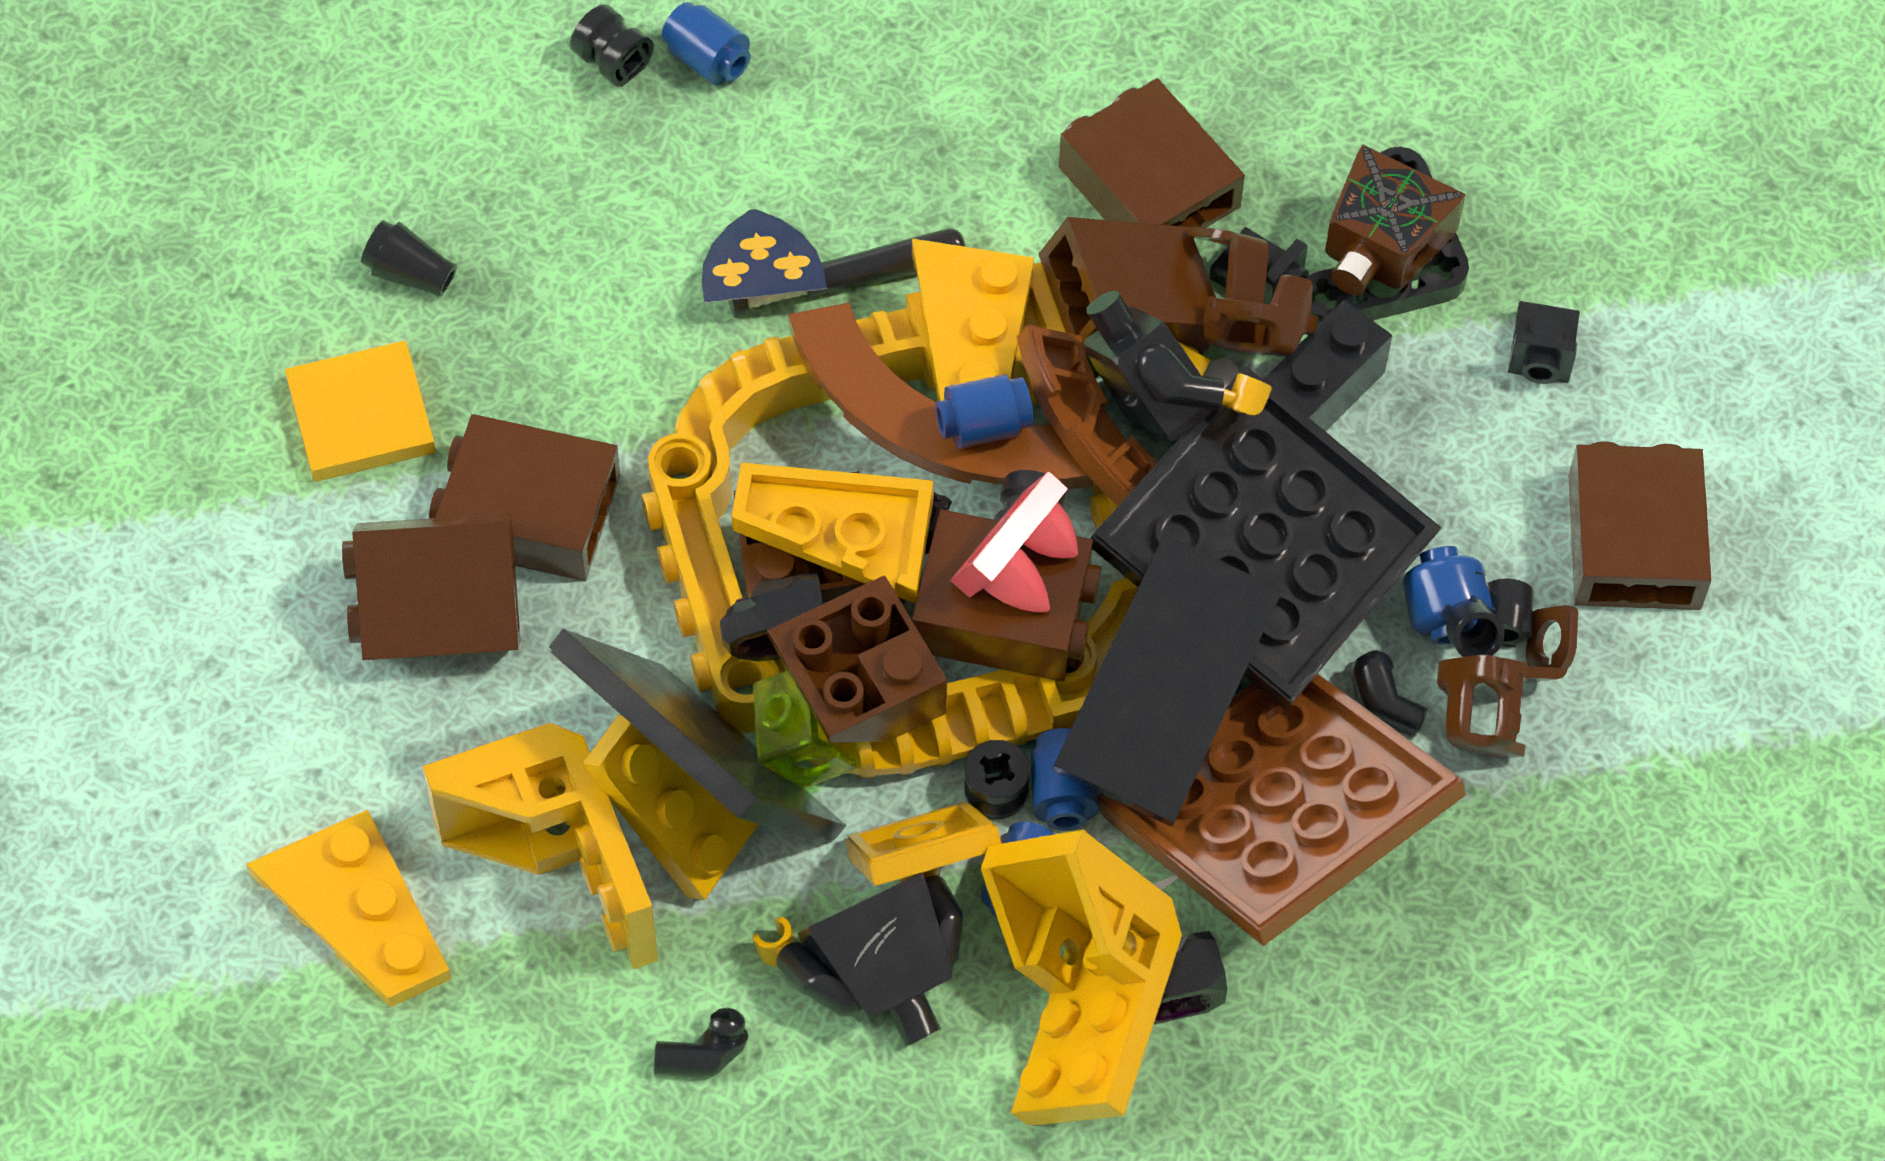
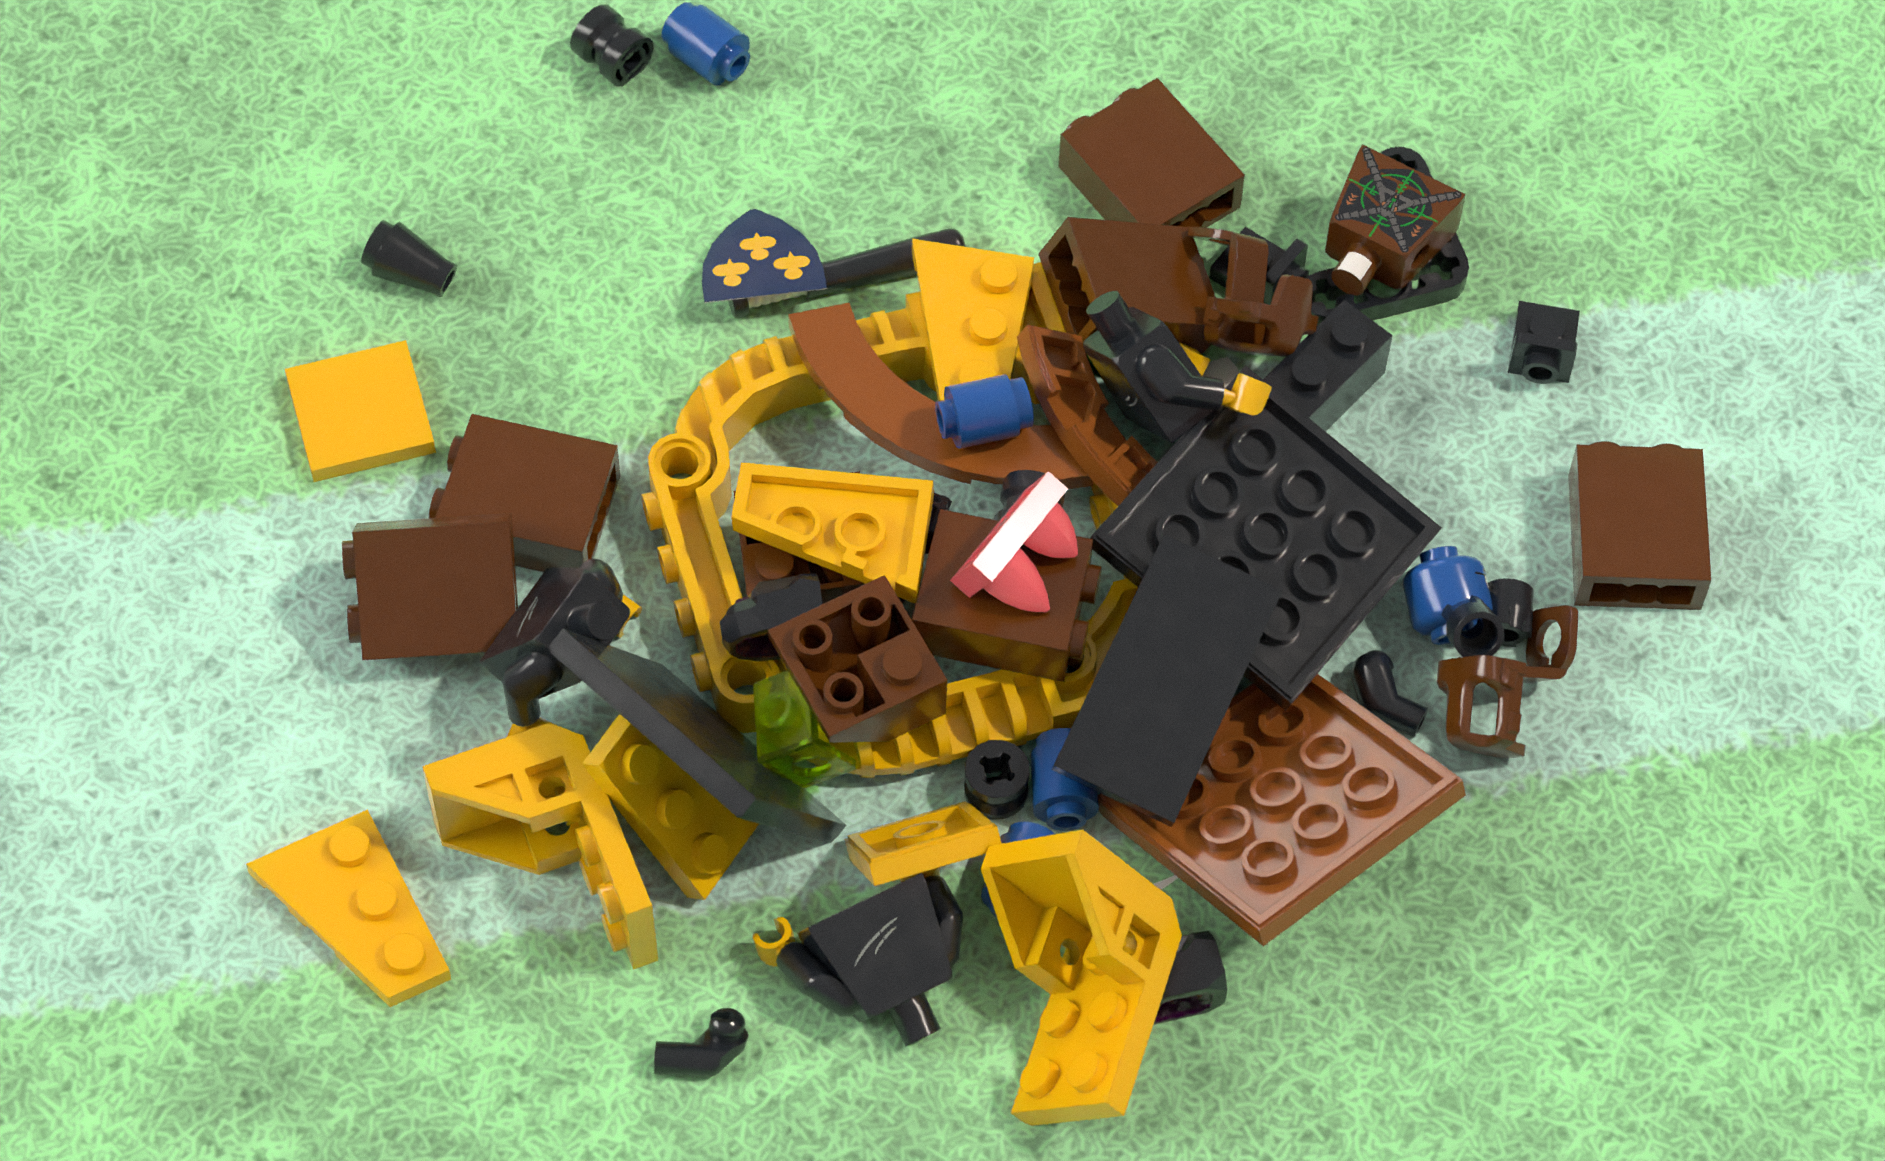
none -> black torso [479,559,642,737]

